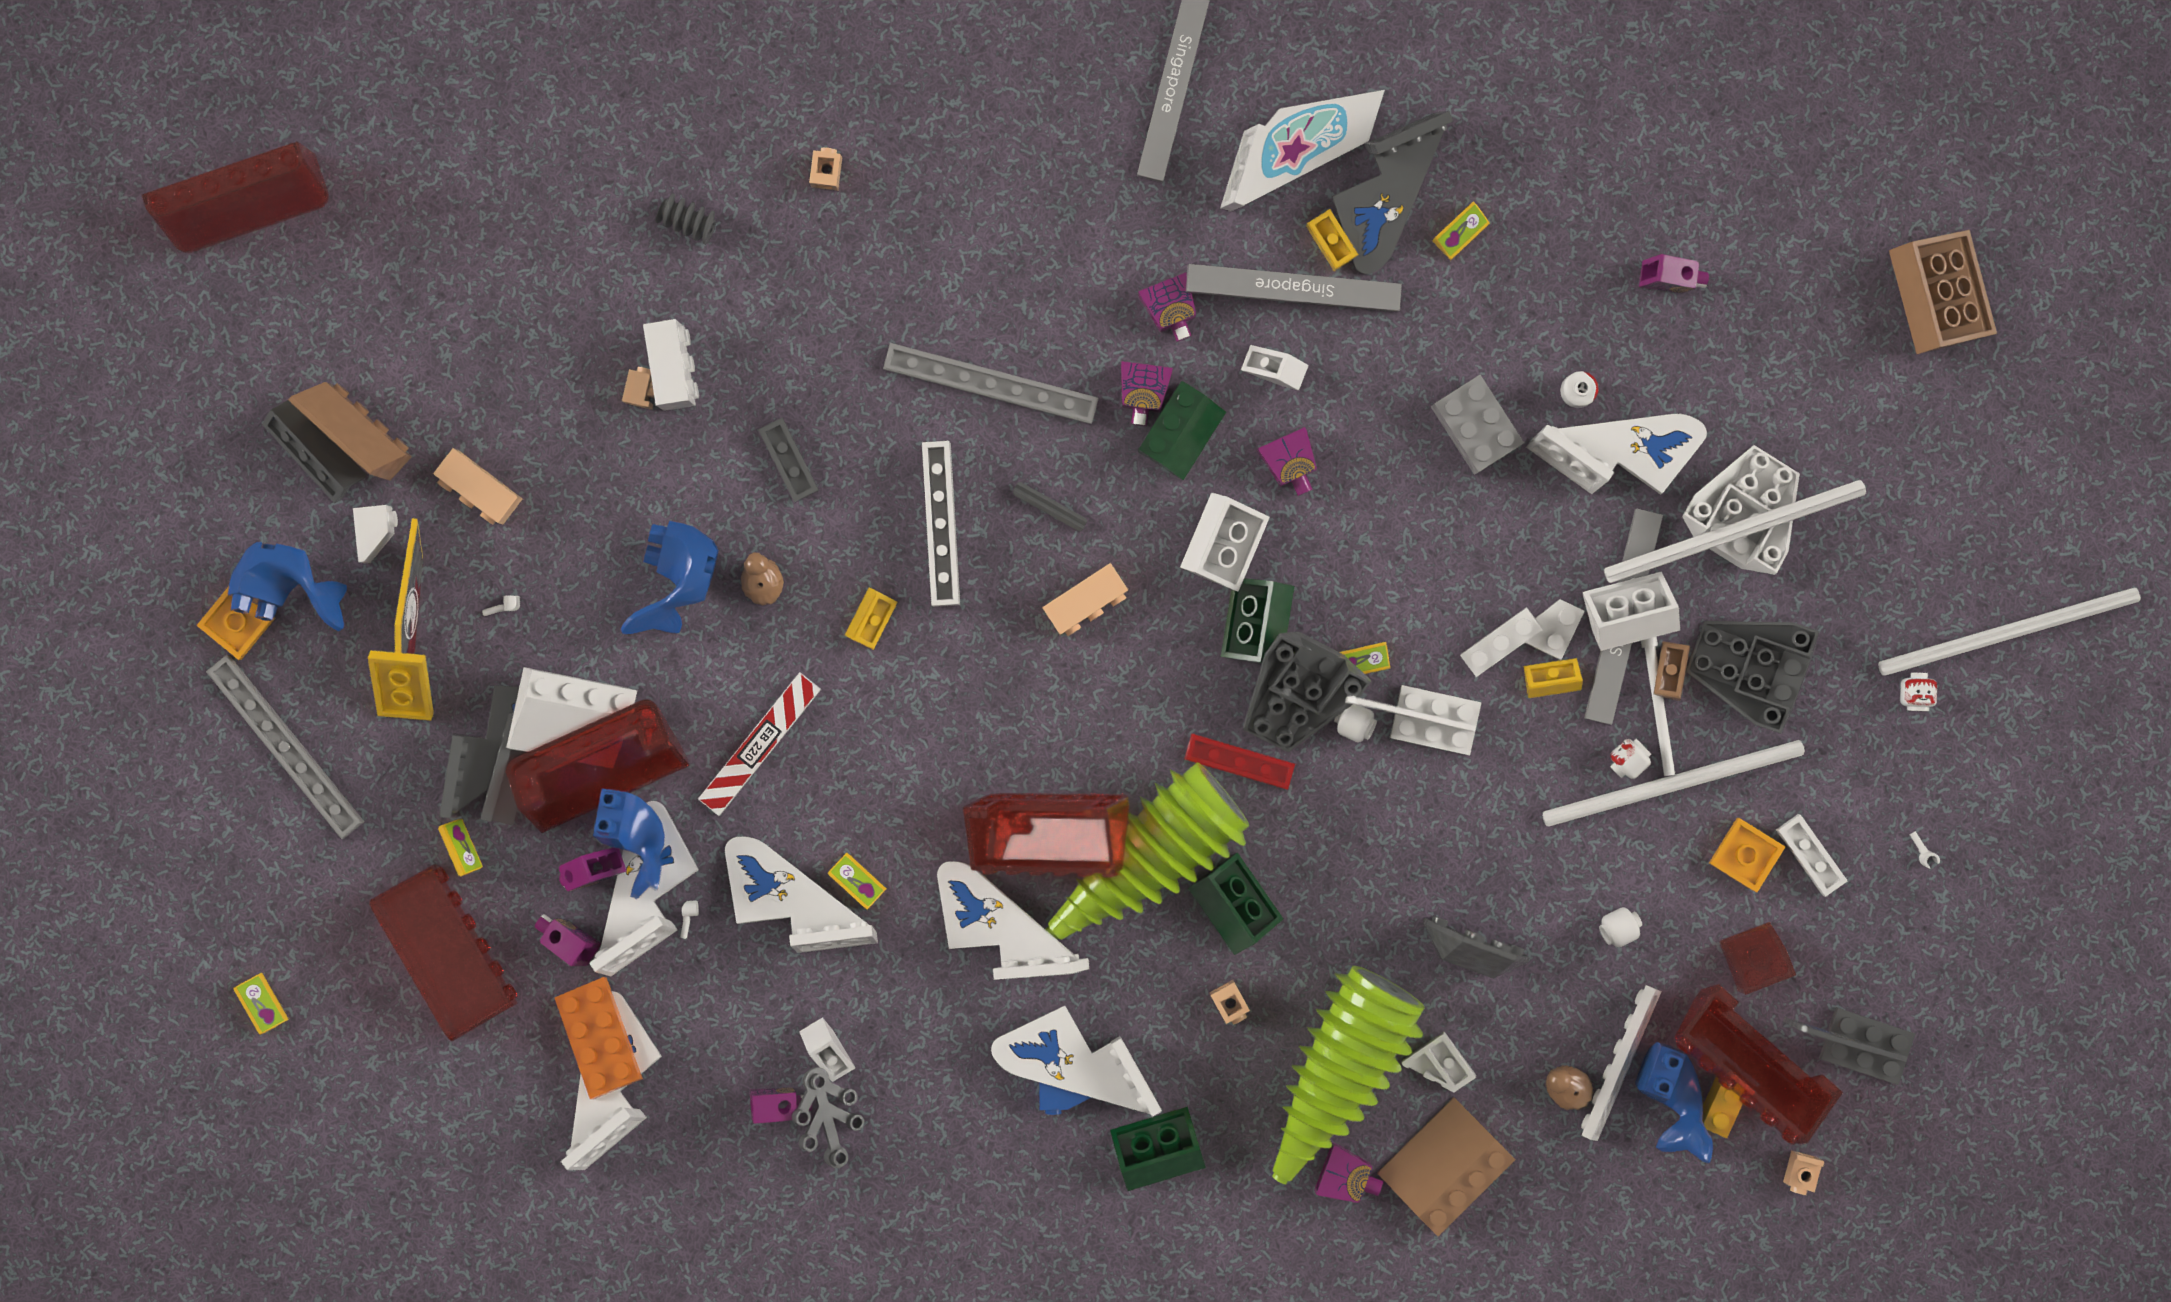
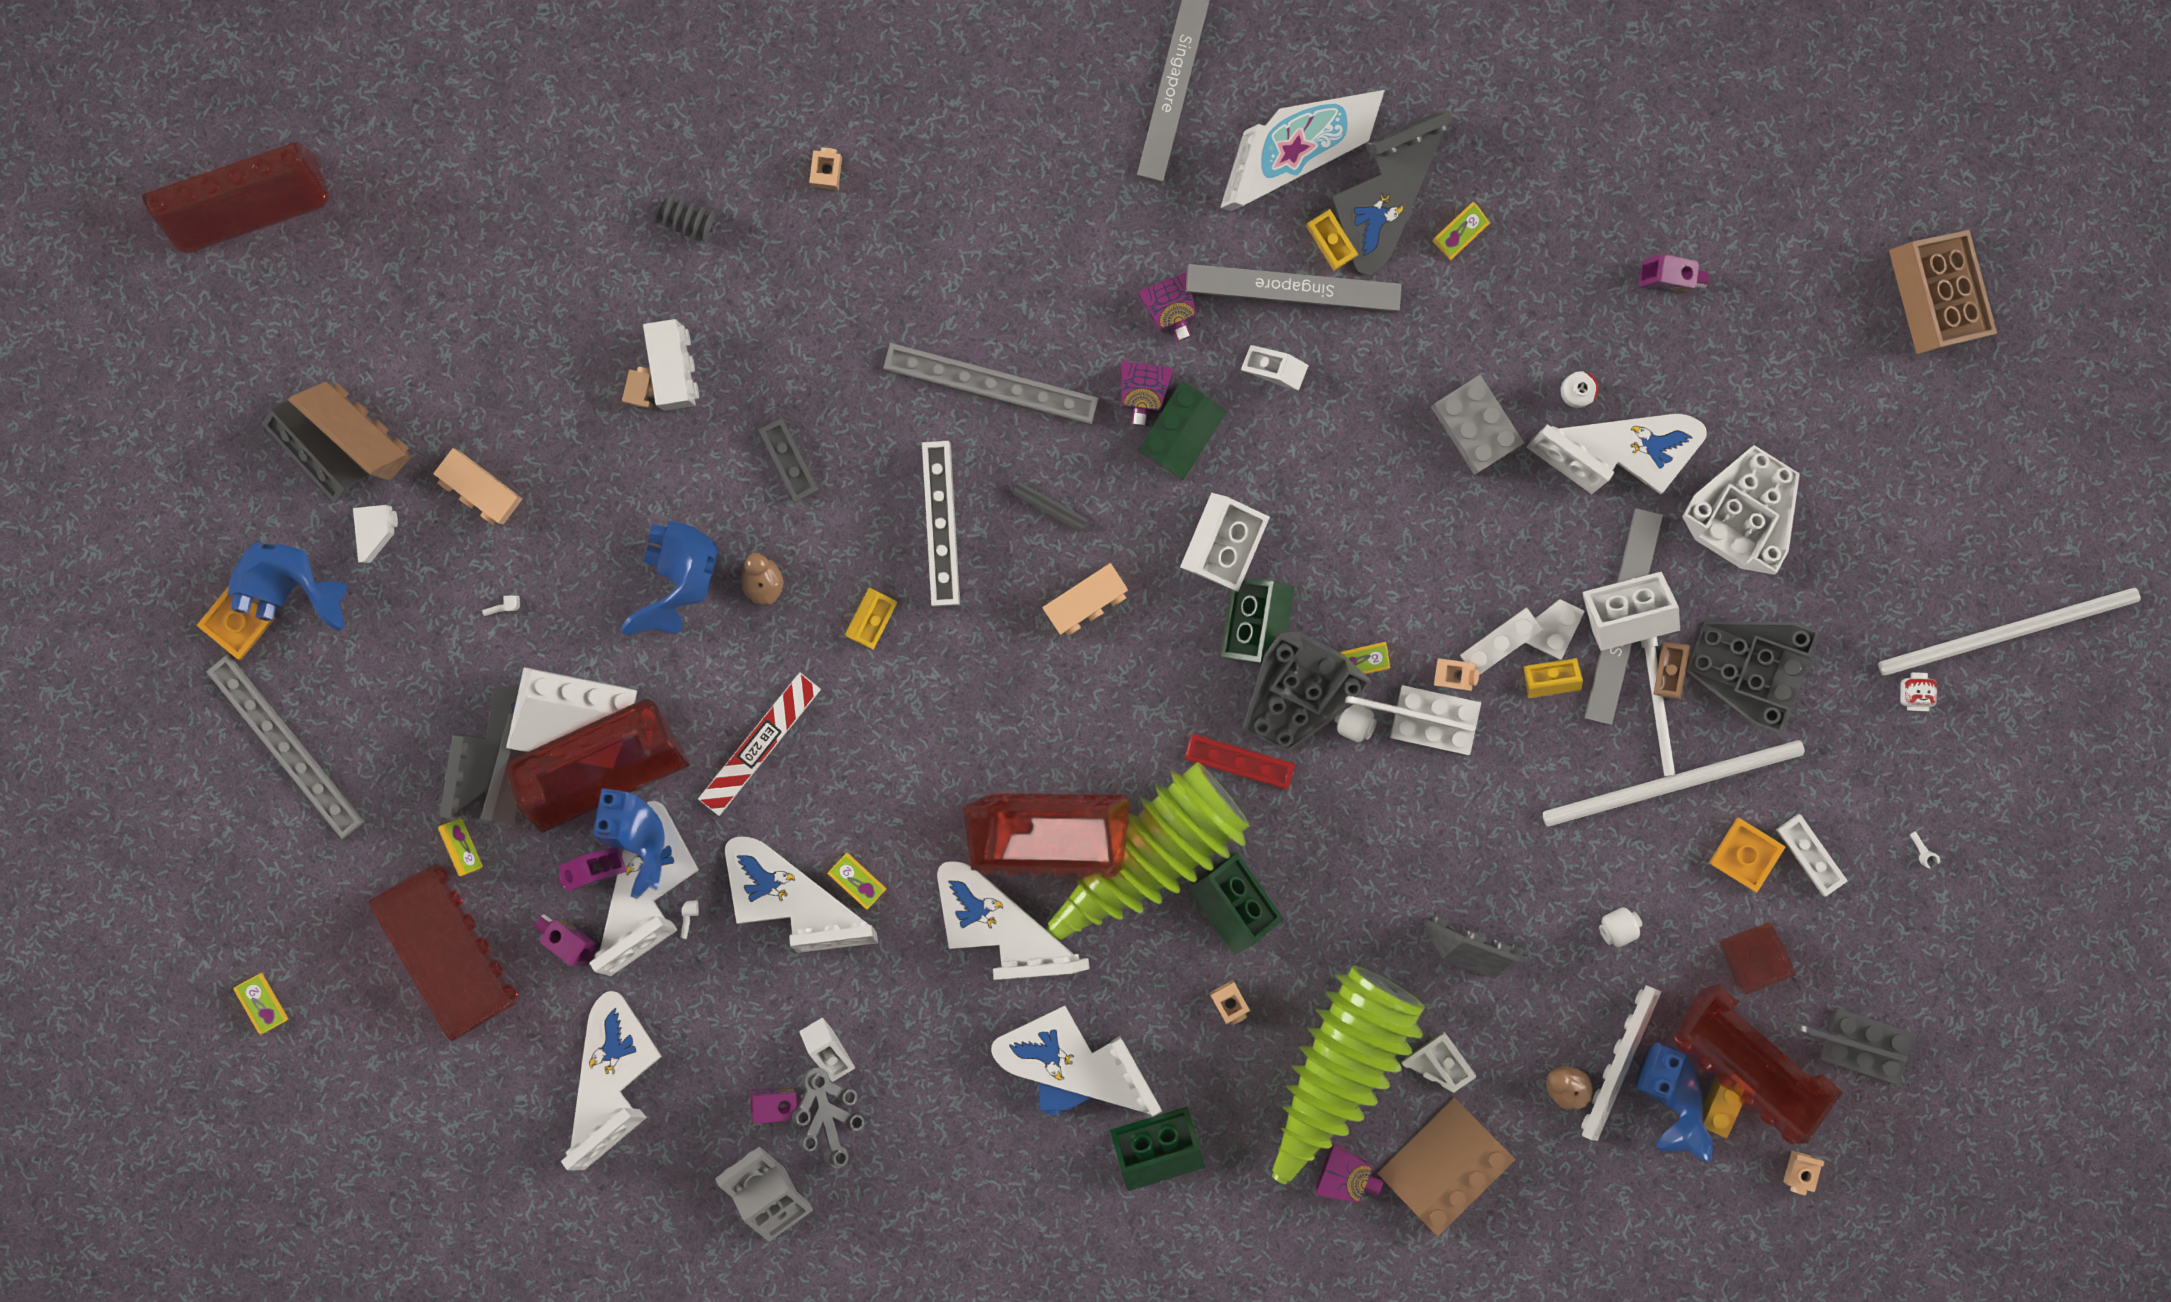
yellow piece [368,518,433,721] -> none
orange plate [554,977,643,1100] -> none
magenta torso [1257,427,1317,496] -> none
white axle [1604,480,1866,583] -> none
white head [1610,739,1651,779] -> none
none -> light grey bracket [715,1146,813,1242]
none -> light nougat brick [1434,659,1479,691]

